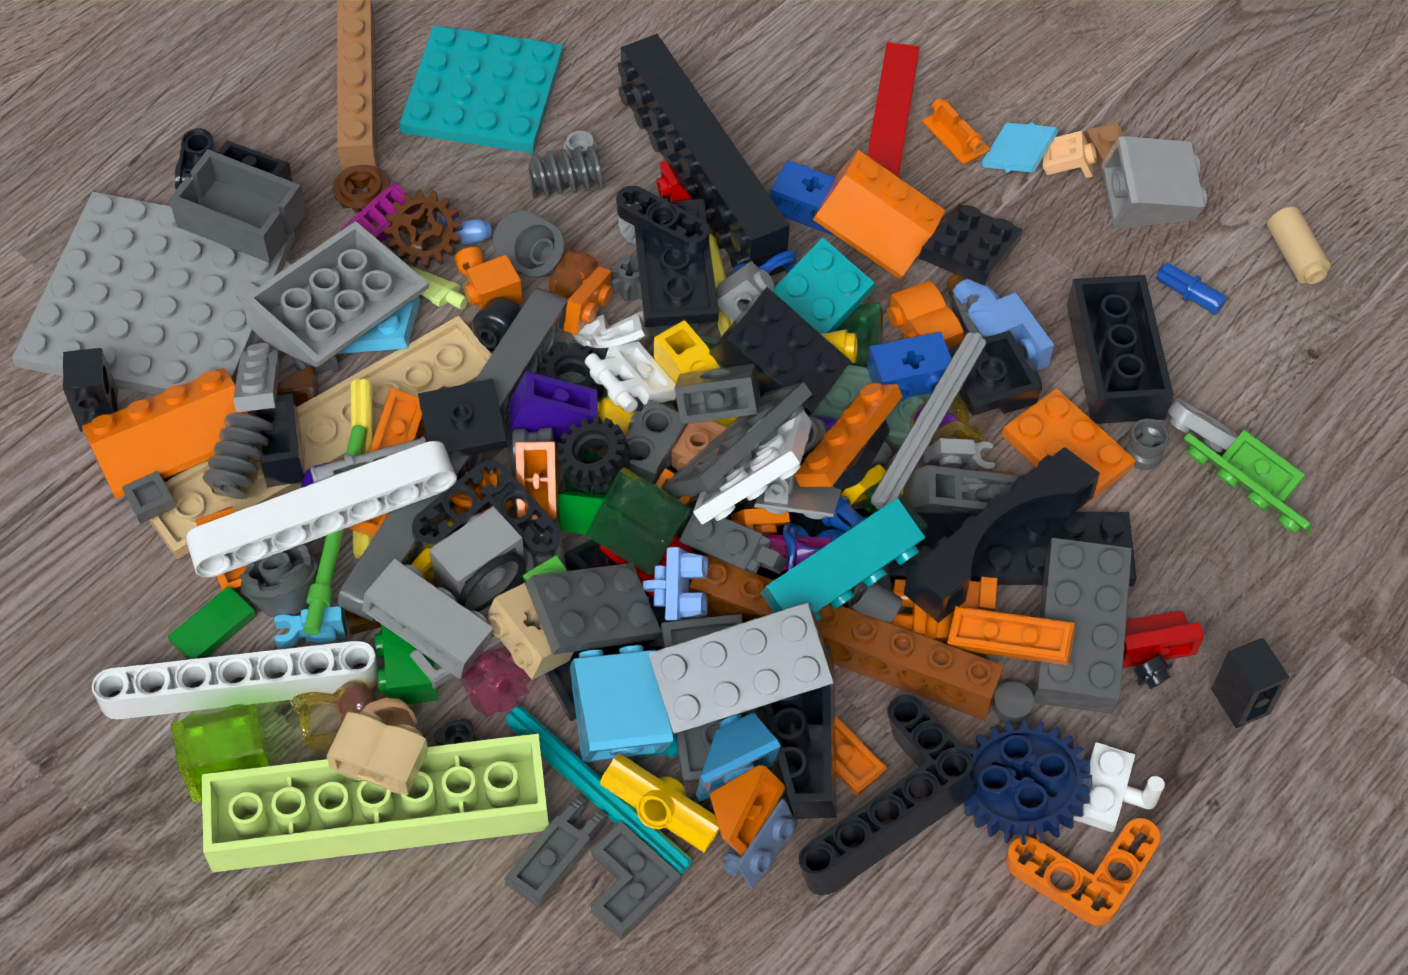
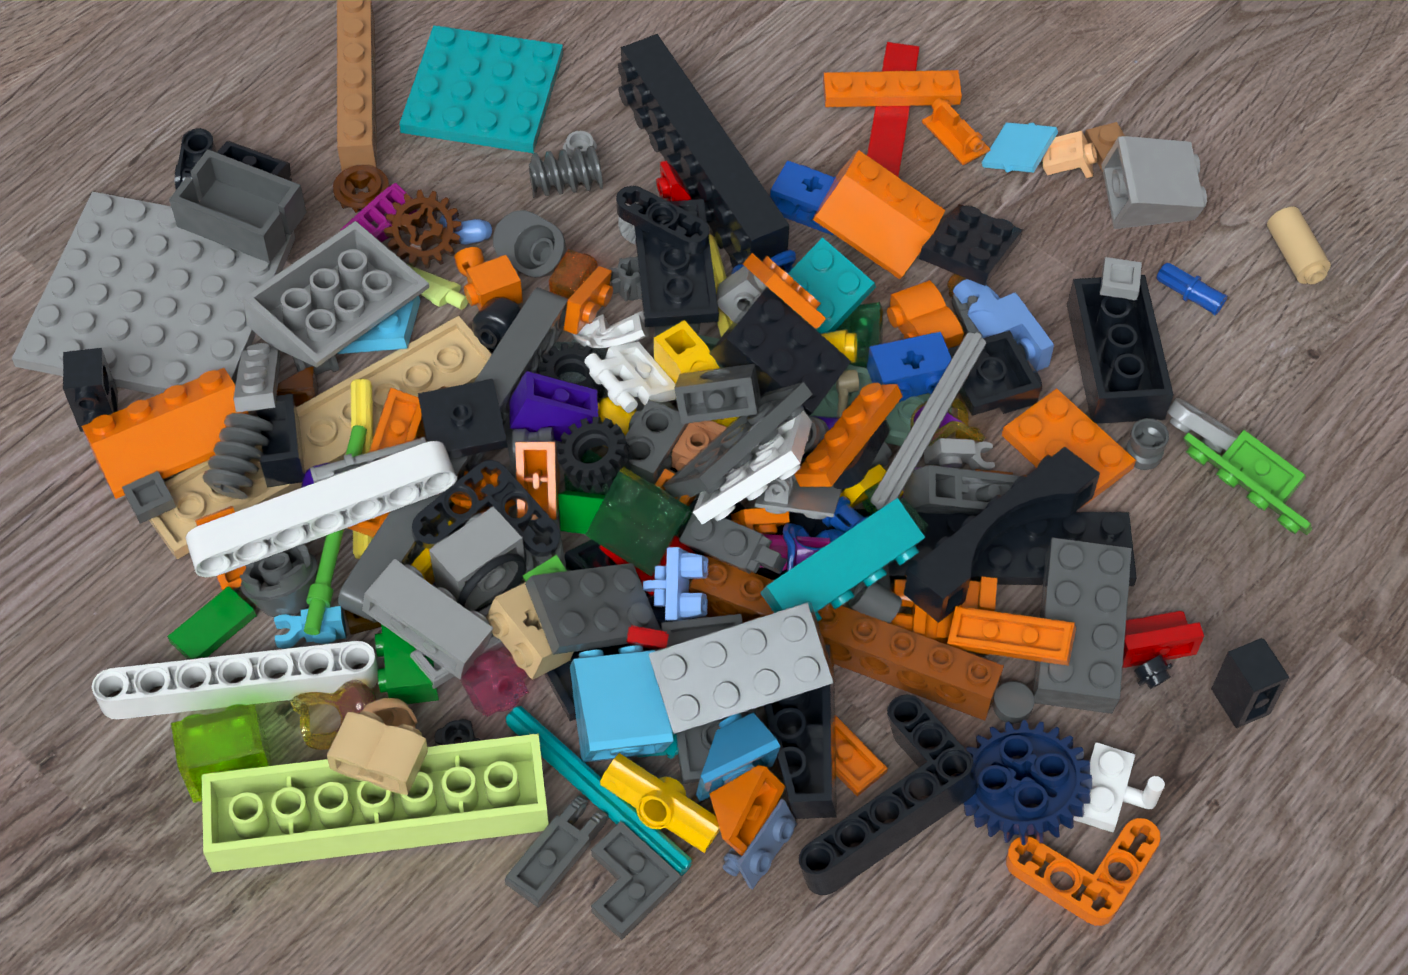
none -> red tile [626,625,669,650]
none -> orange plate [743,253,826,330]
none -> orange plate [823,70,962,107]
none -> dark tan hand [836,370,859,418]
none -> light grey plate [1100,257,1142,300]

